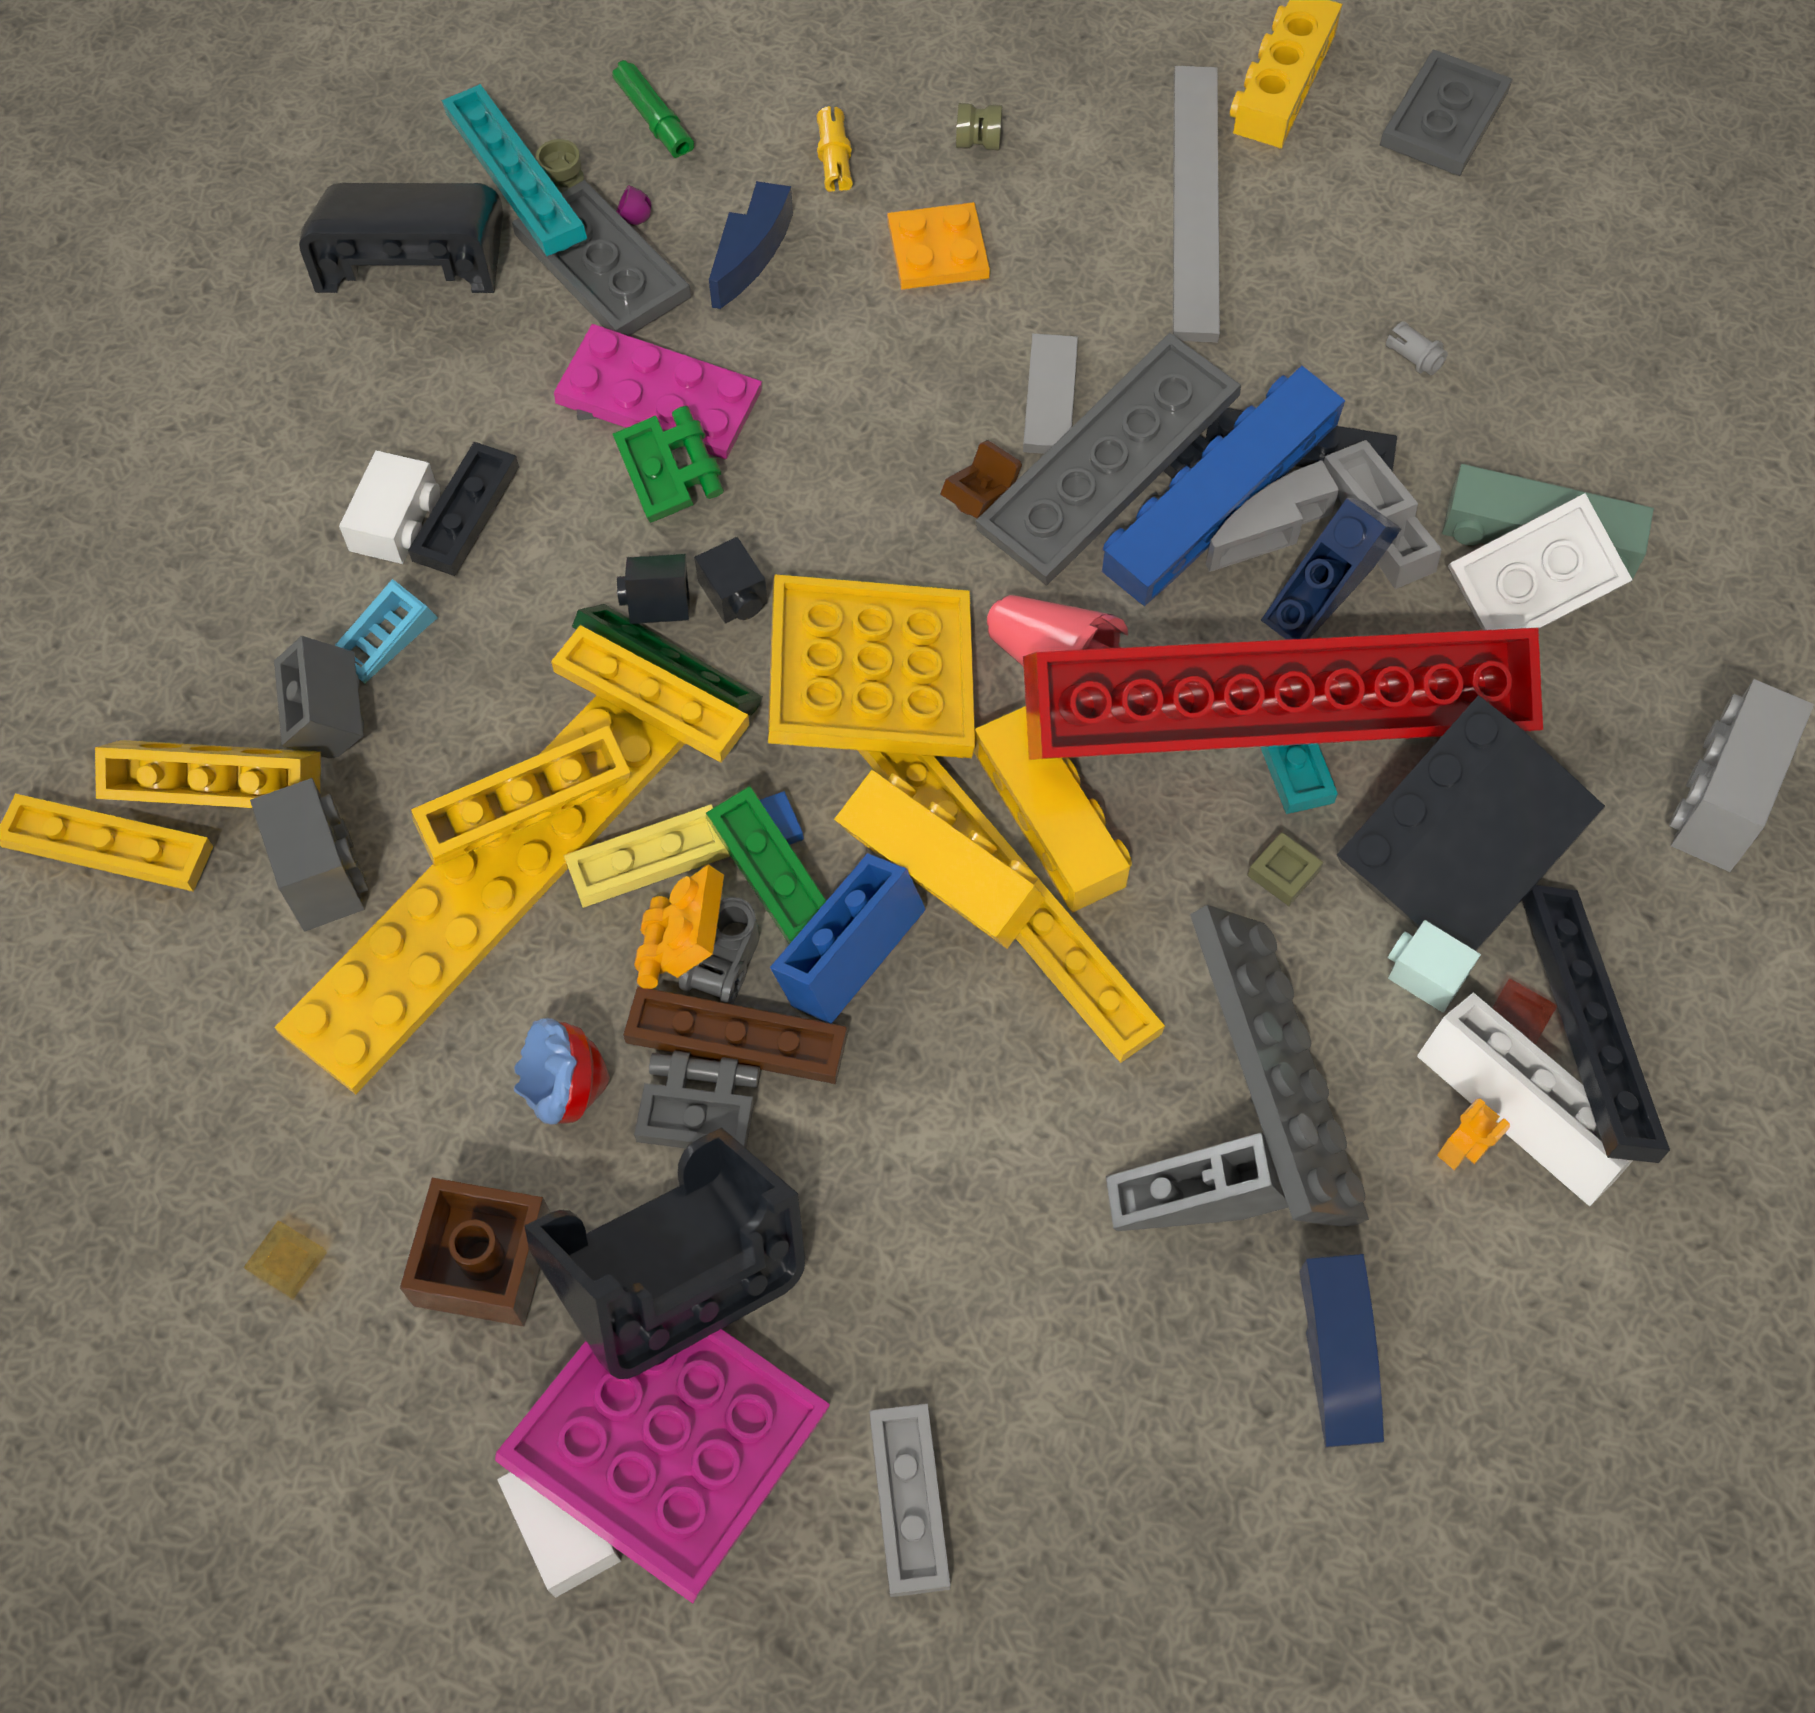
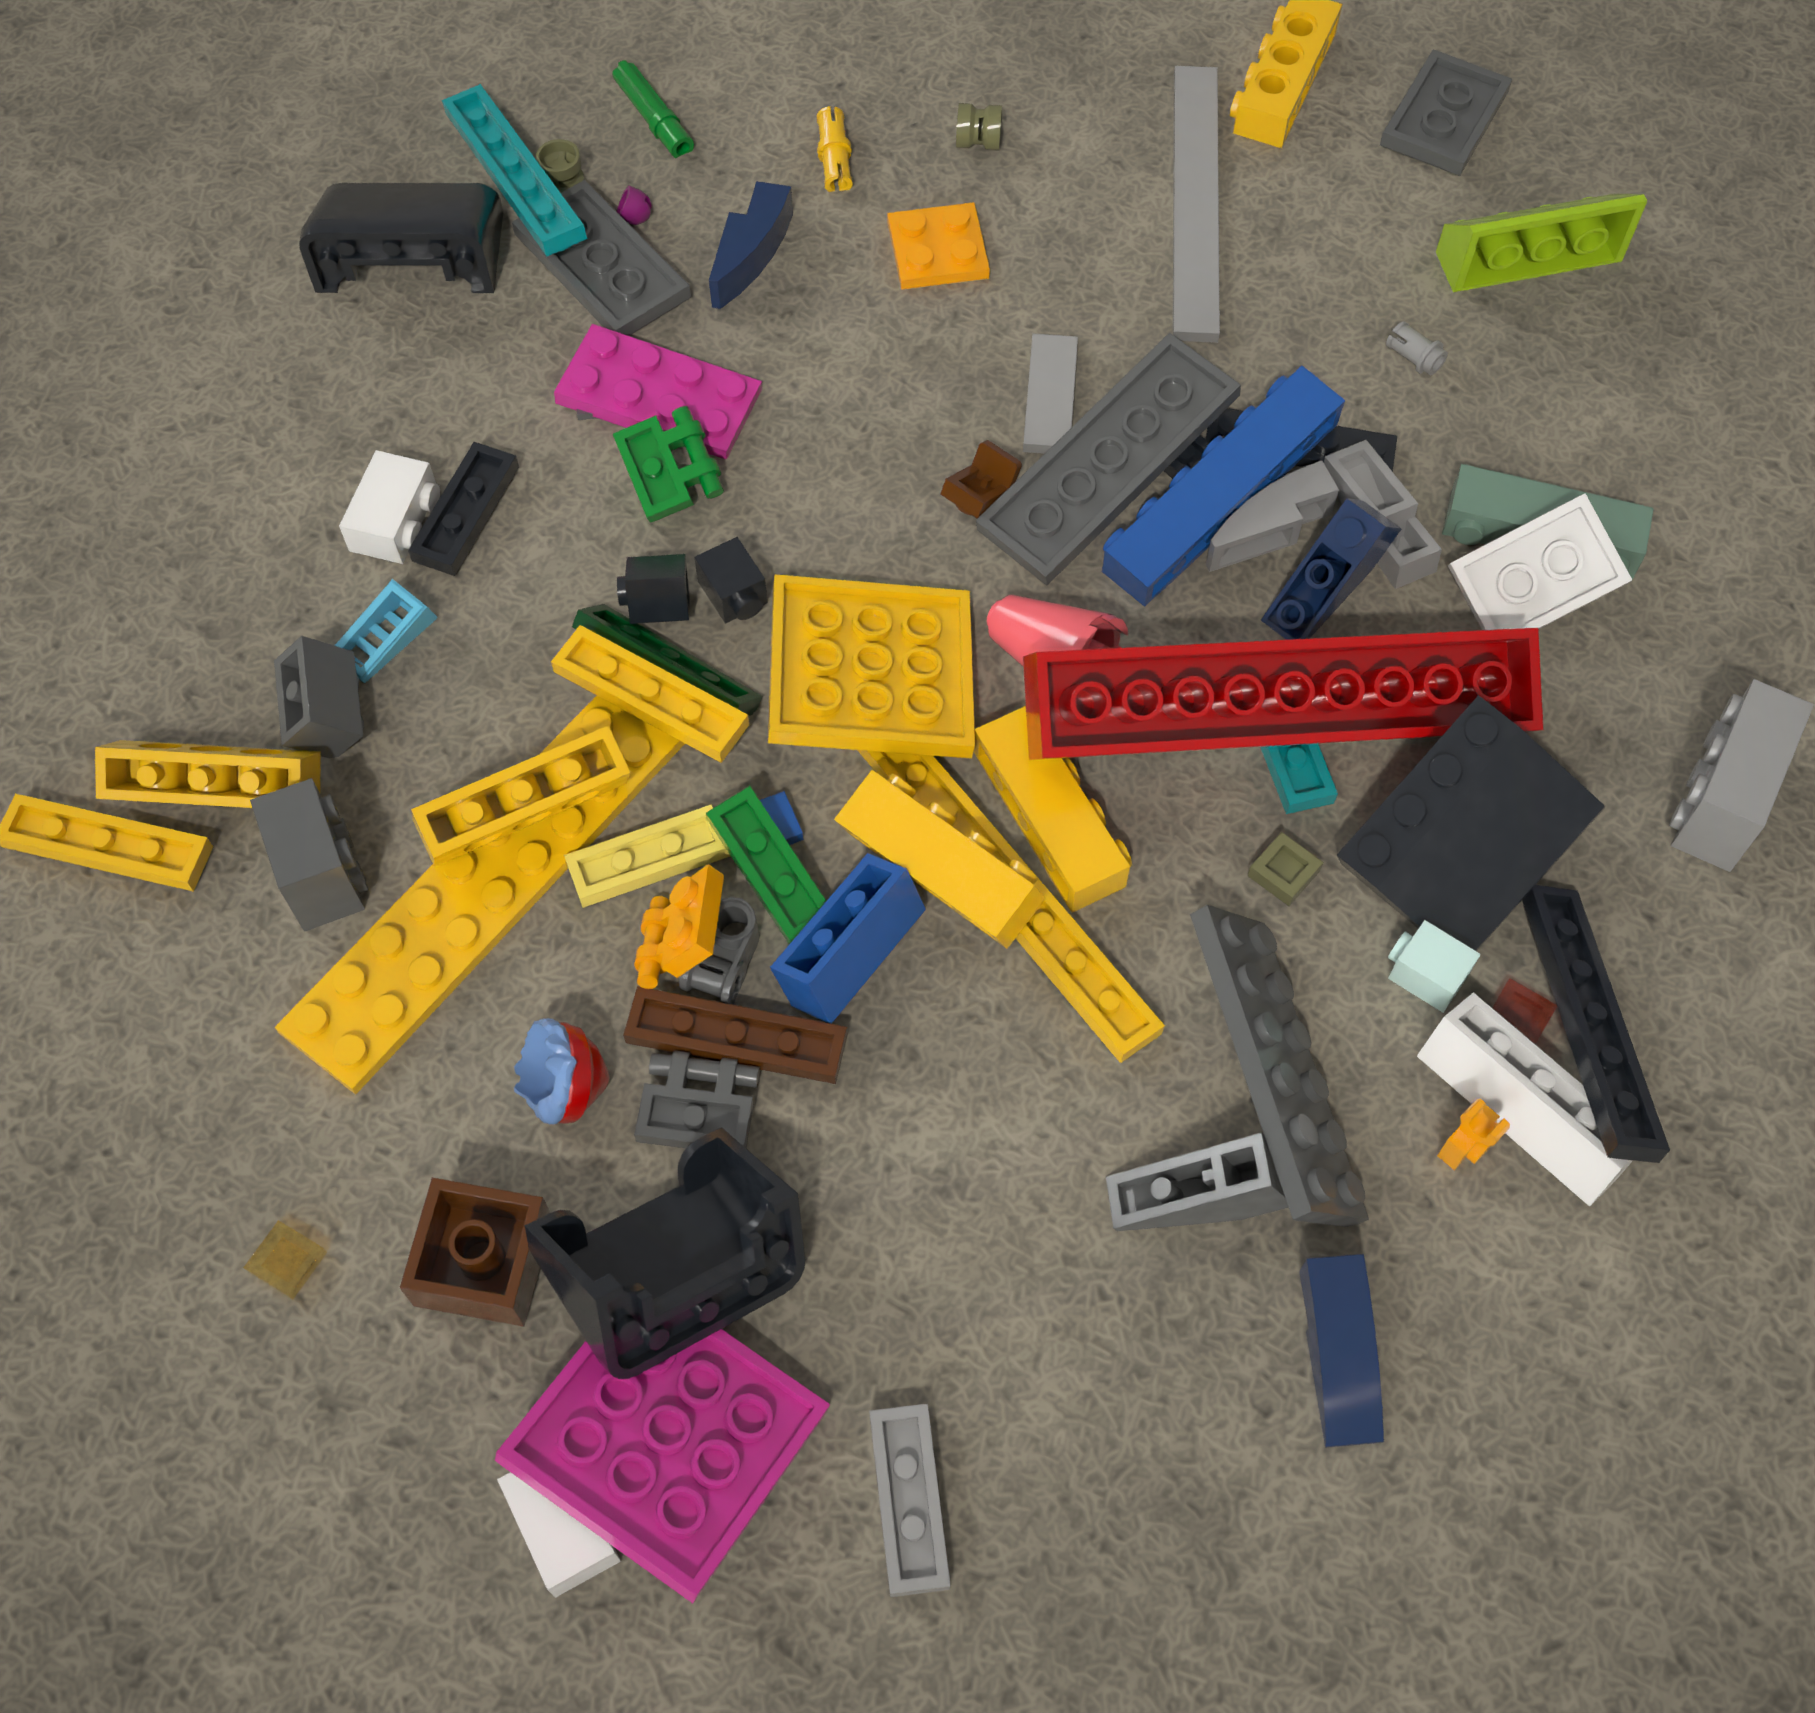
none -> lime slope [1436,193,1647,292]

